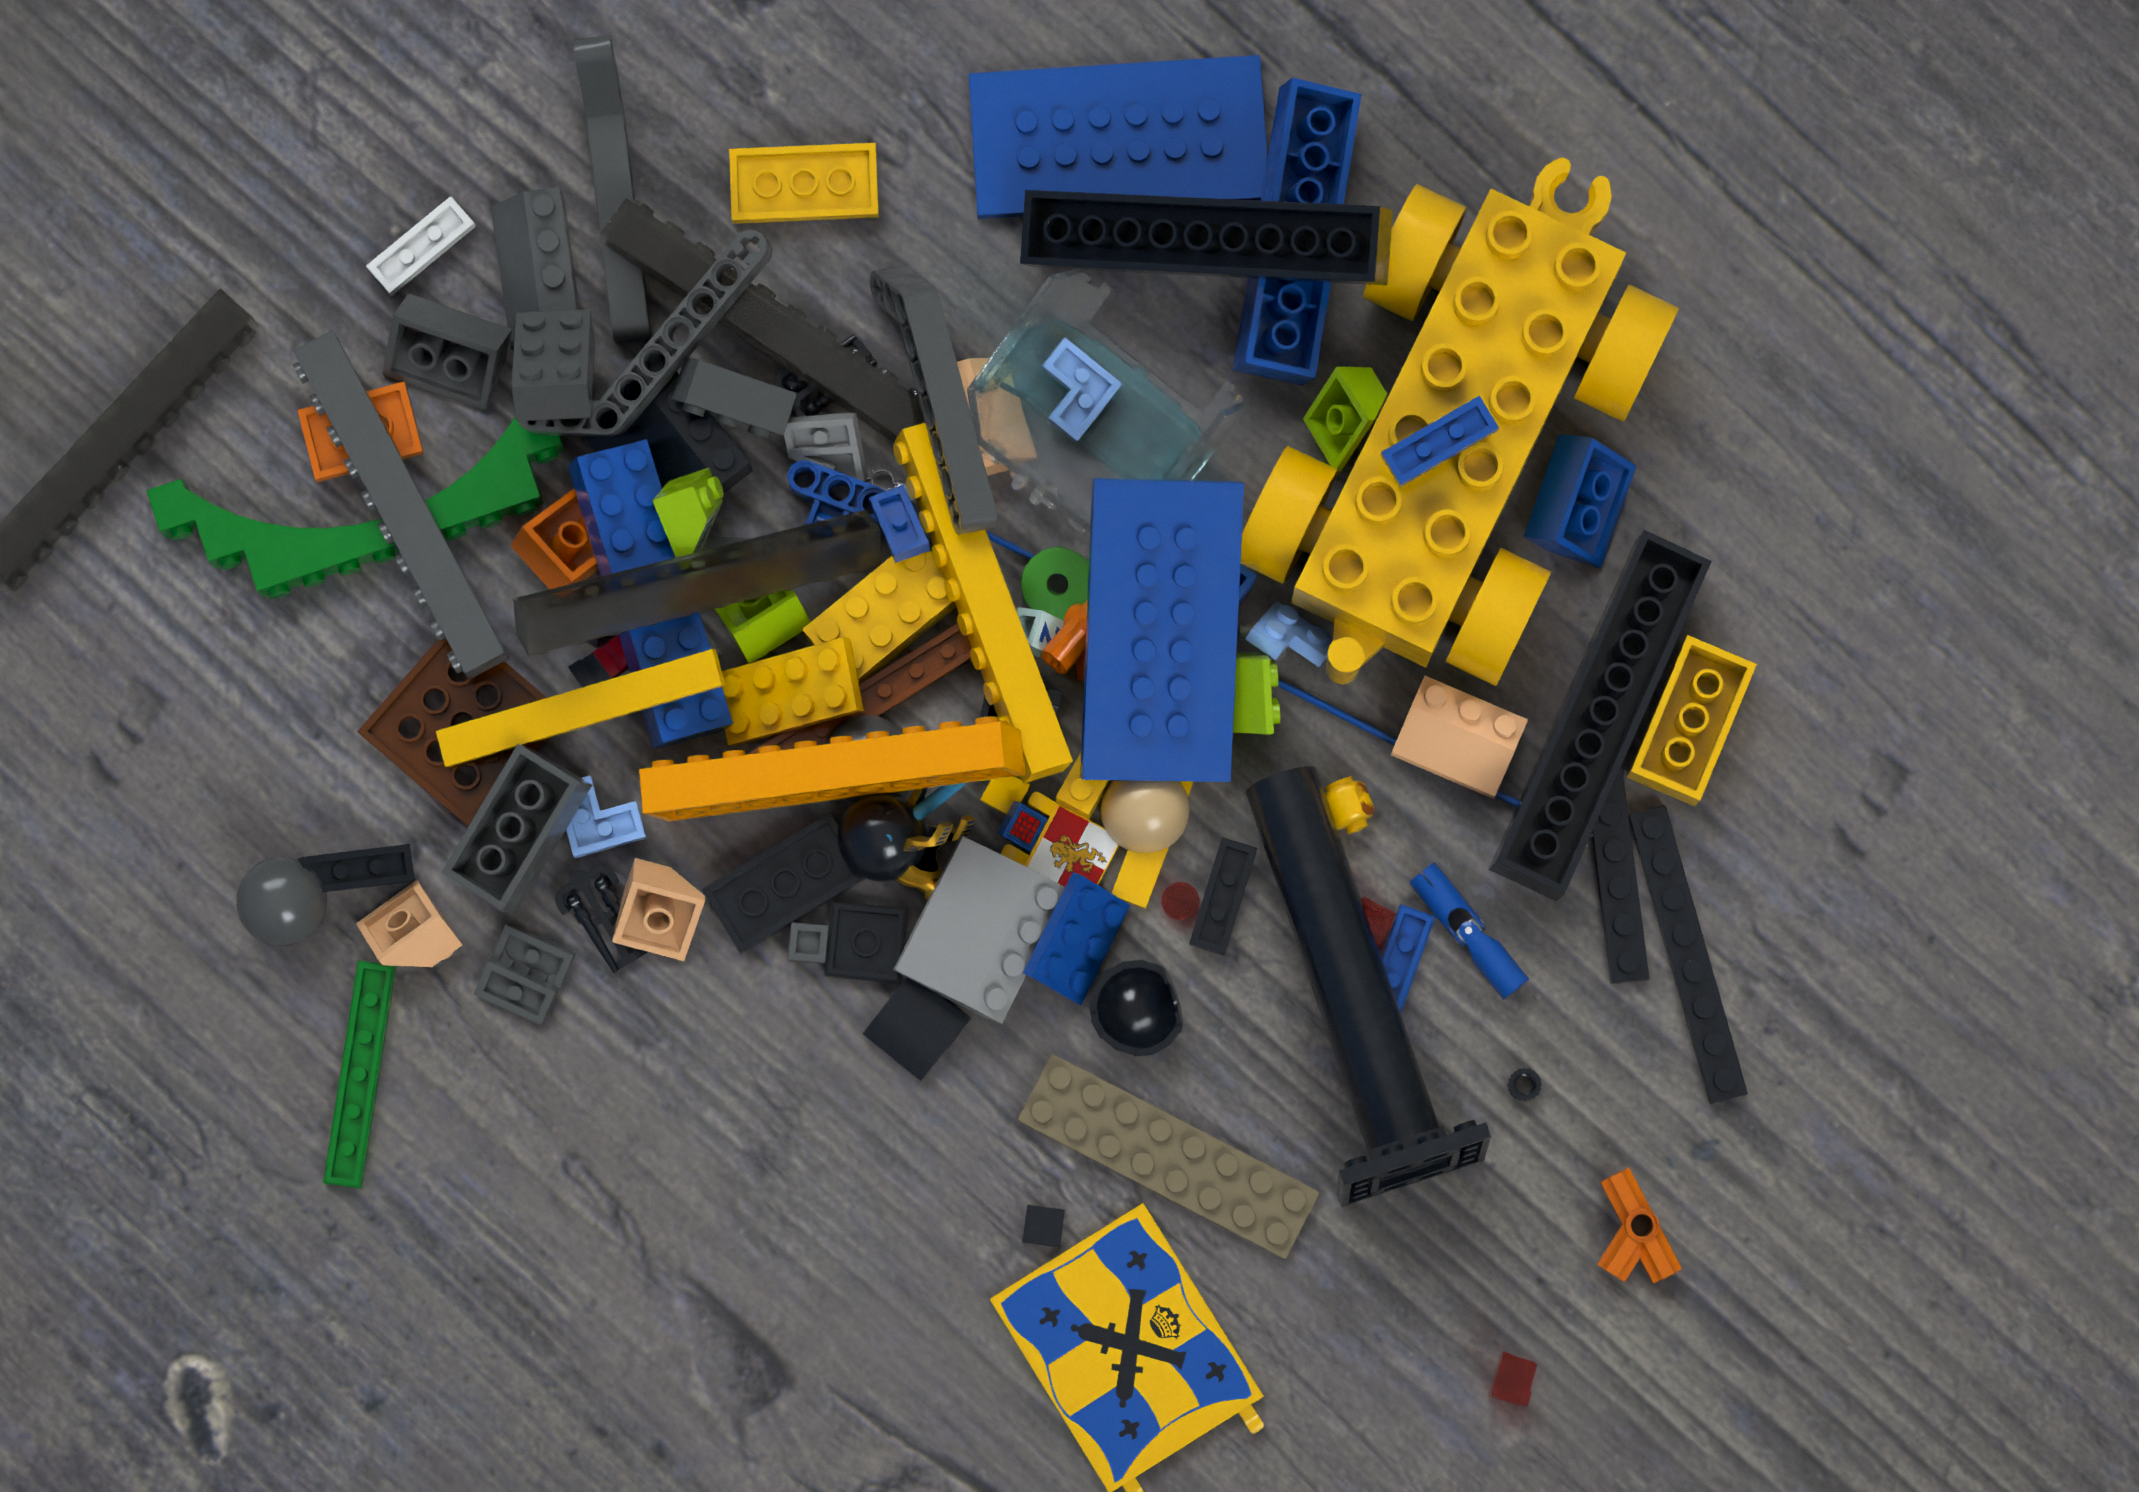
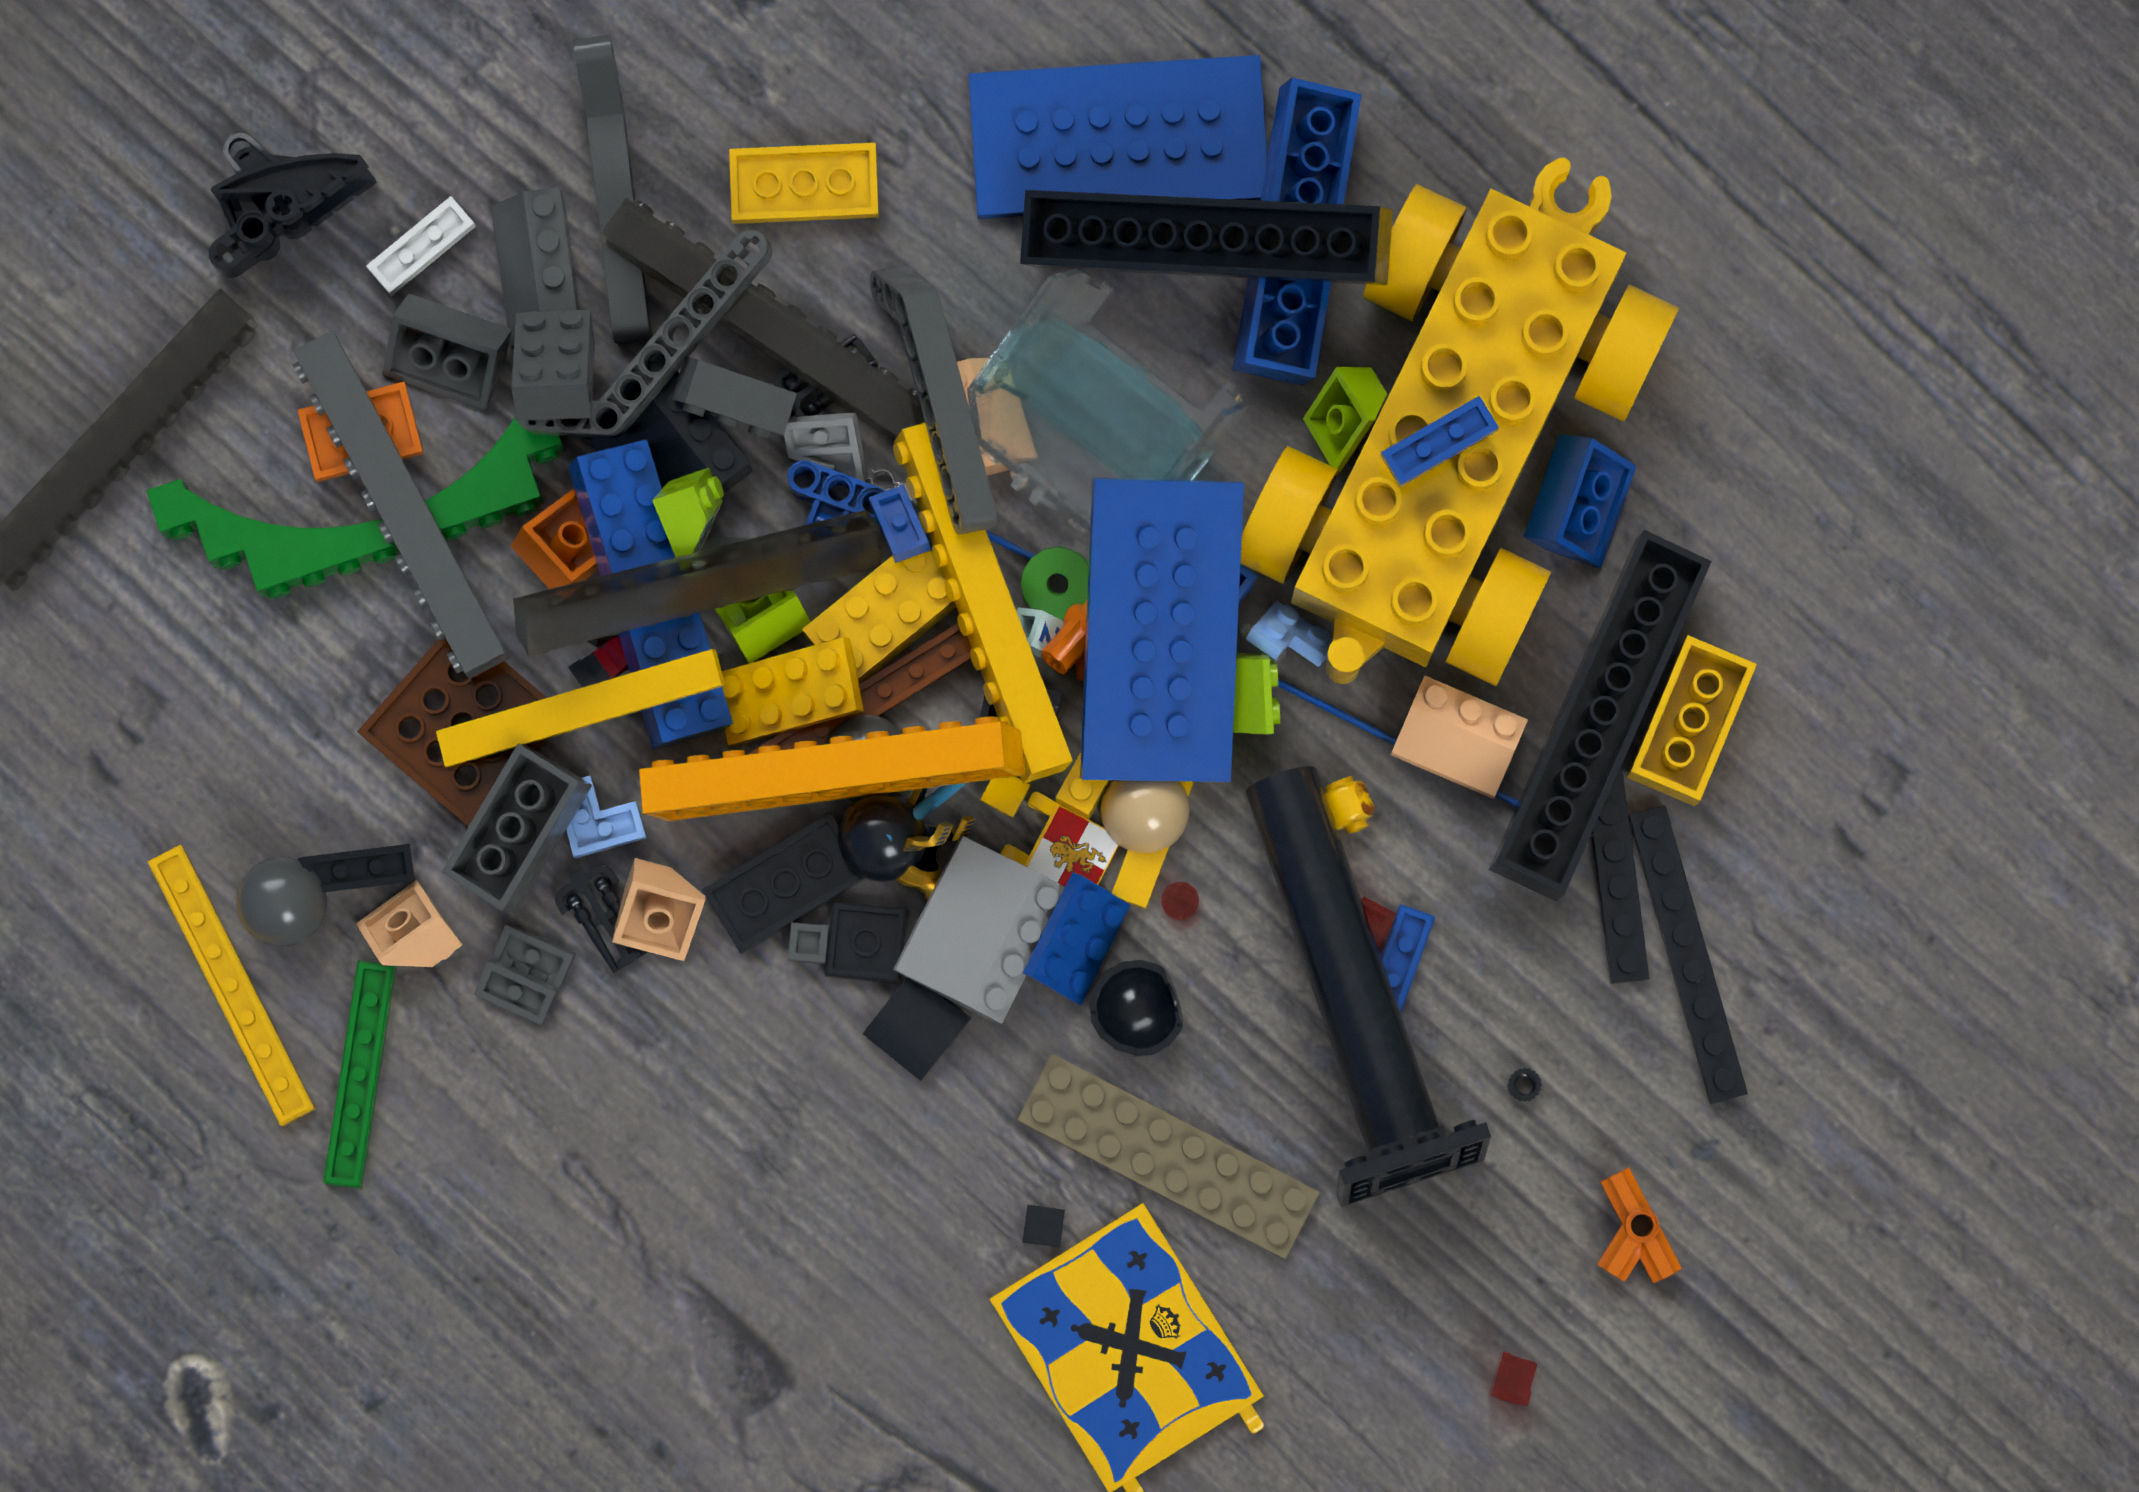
tile [997,801,1048,852] -> none
light blue plate [1040,337,1122,442] -> none
black plate [1189,837,1258,956] -> none
blue piece [1409,862,1529,1000] -> none
none -> yellow tile [148,844,316,1127]
none -> black piece [209,133,377,278]

